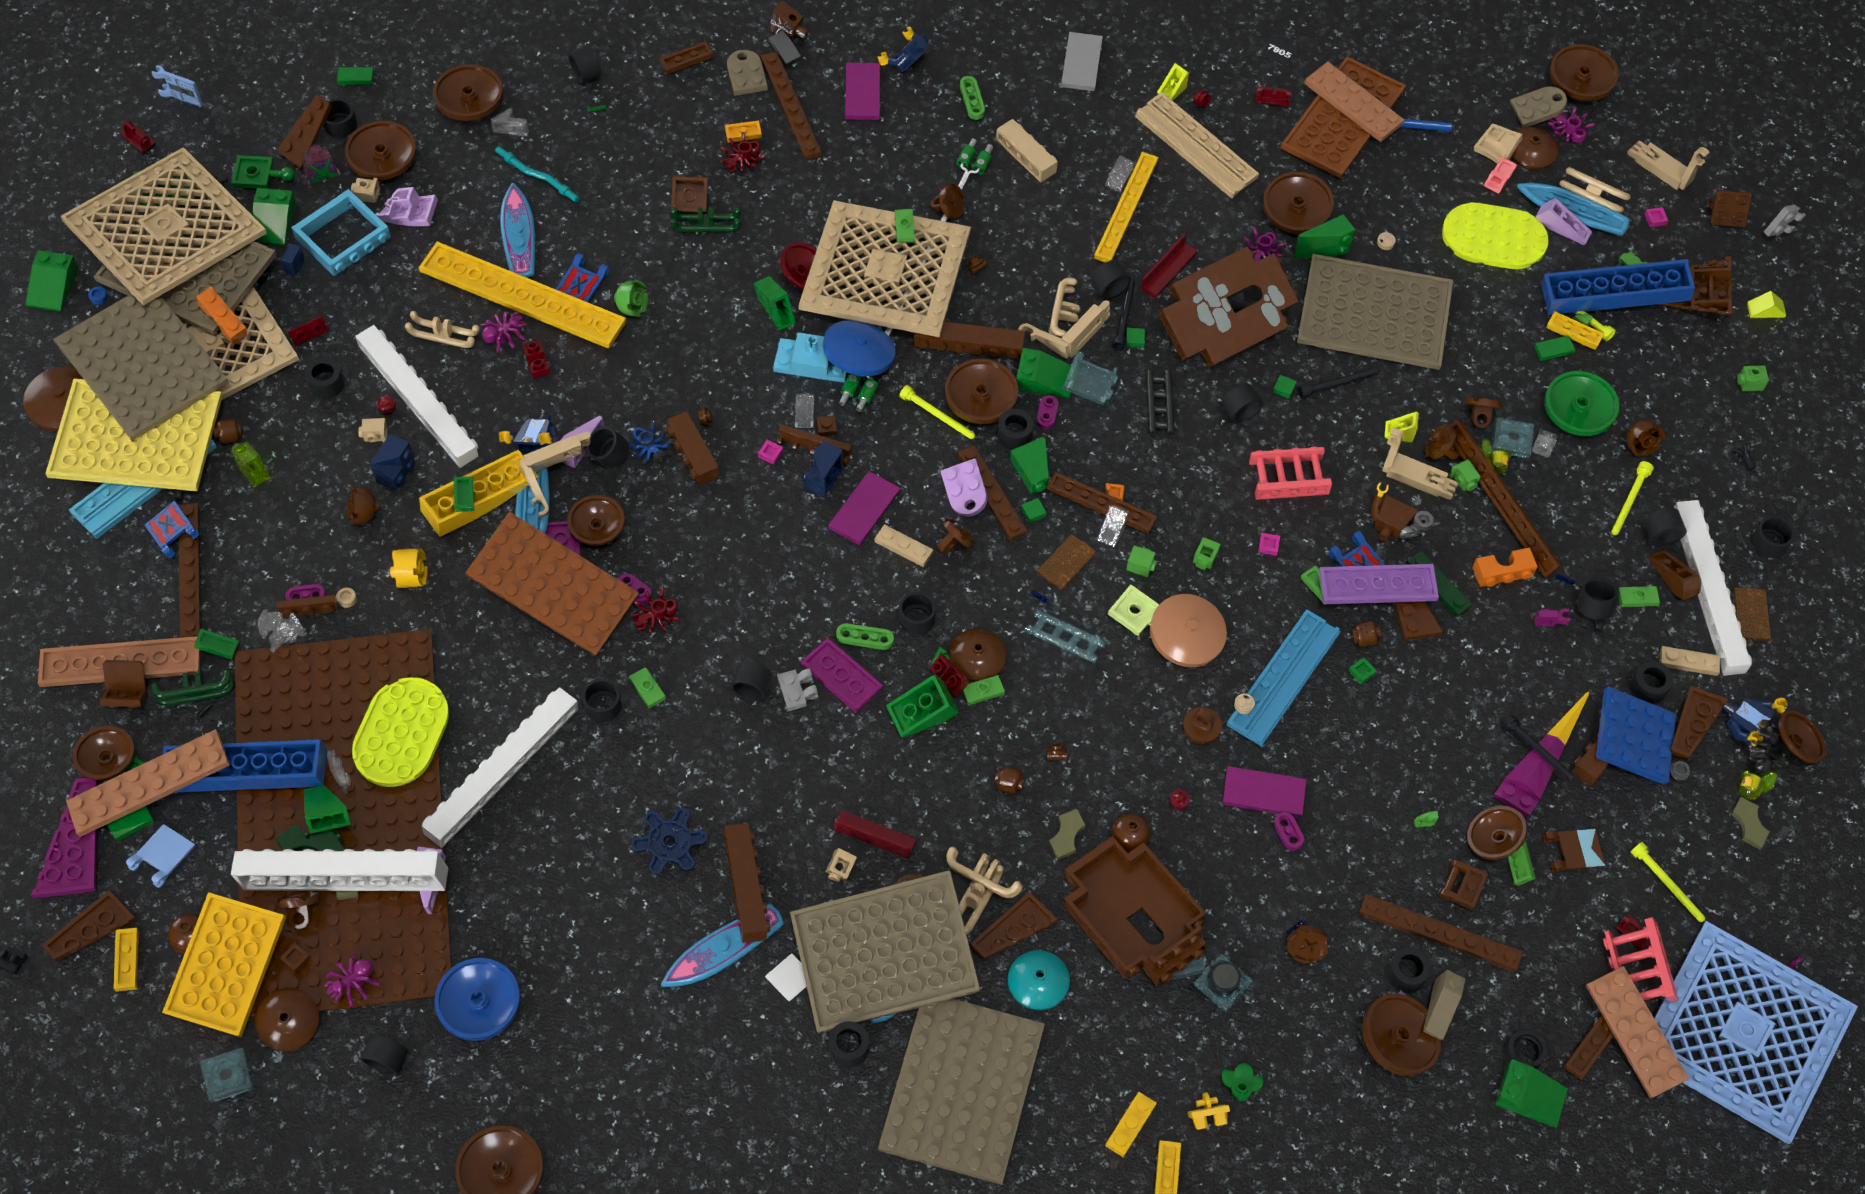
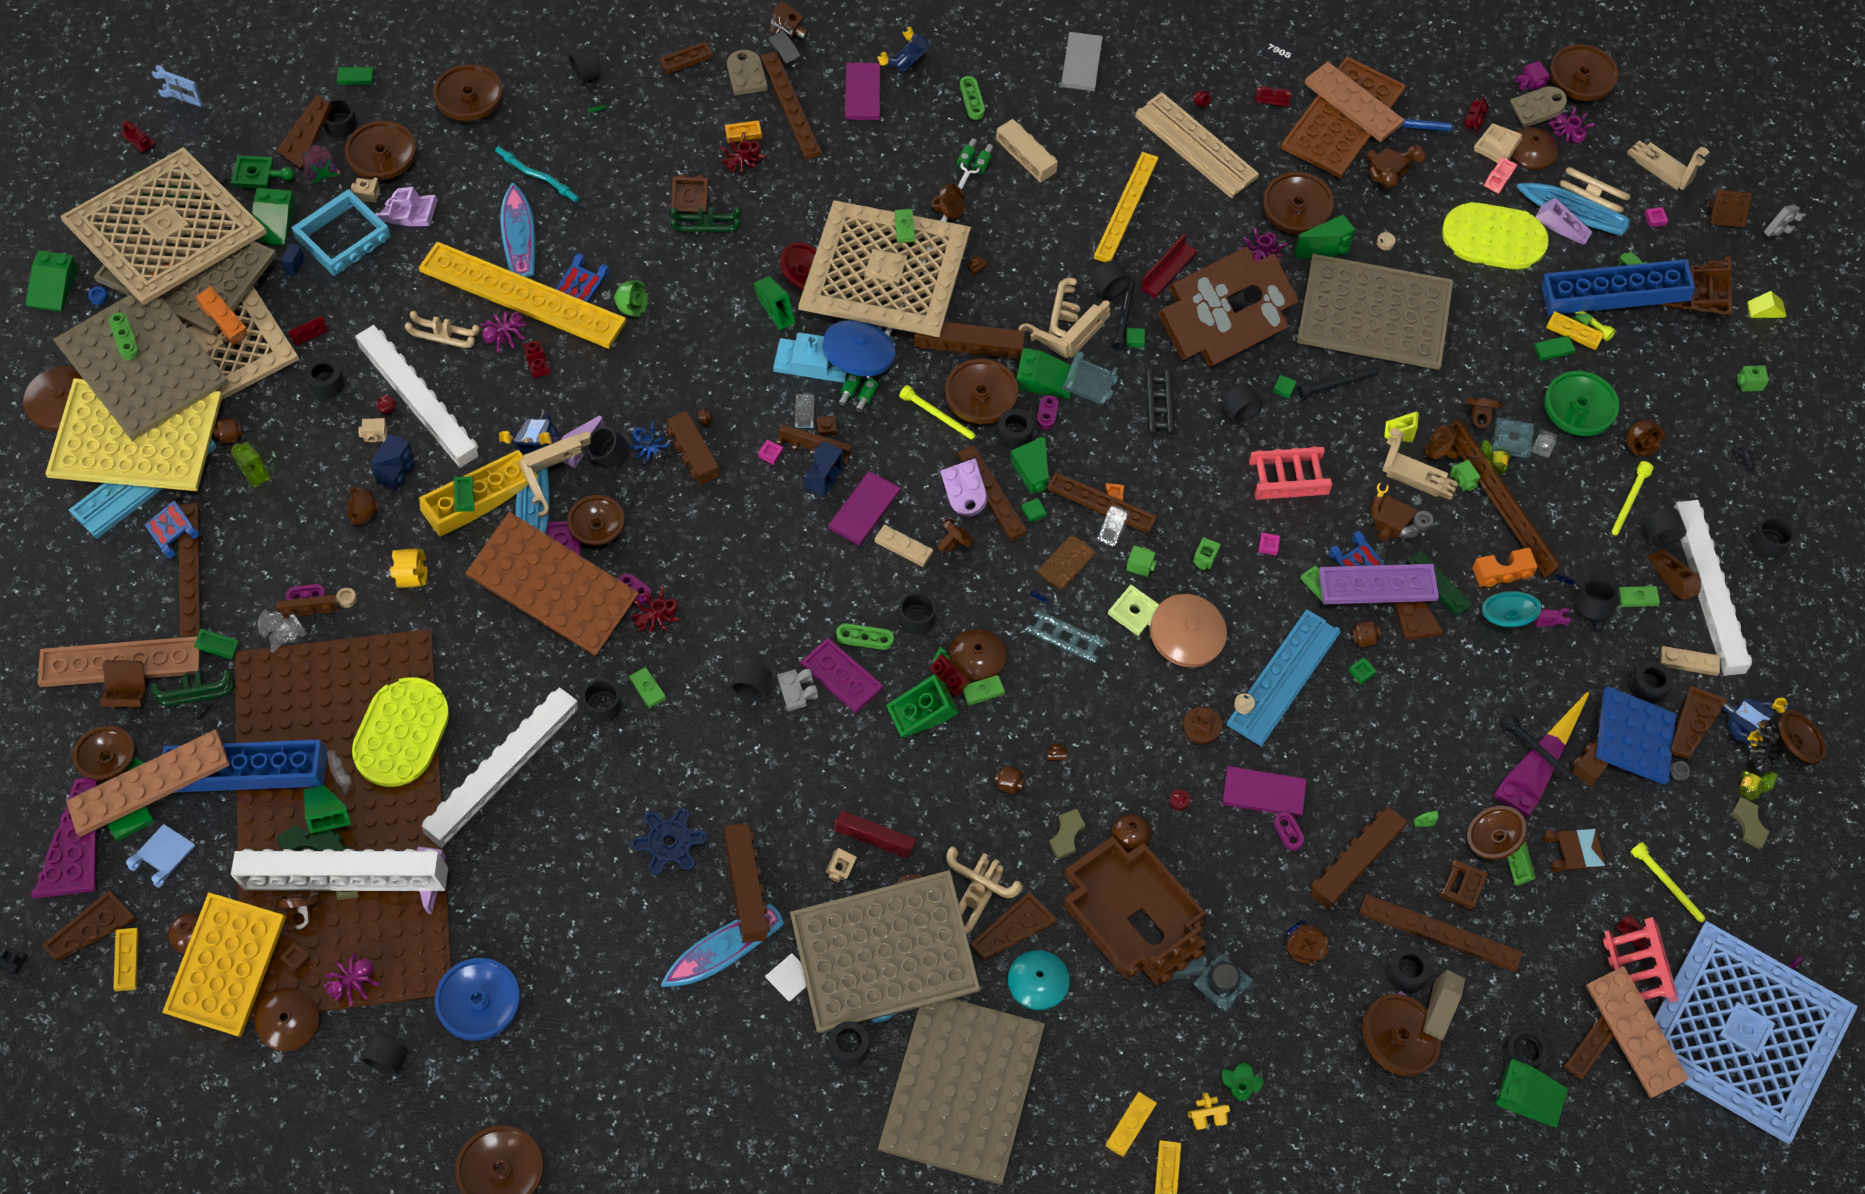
clear light blue piece [200,1048,253,1103] -> none
clear slope [491,108,529,136] -> none
clear slope [1105,156,1135,192] -> none
neon yellow slope [1157,63,1189,101] -> none
clear orange piece [1733,587,1771,641] -> none
none -> bright green plate [109,312,139,360]
none -> reddish brown brick [1310,806,1408,910]
none -> reddish brown torso [1366,145,1426,190]
none -> dark red hinge [1464,96,1489,133]
none -> teal dish [1482,591,1541,627]
none -> magenta brick [1515,61,1550,91]

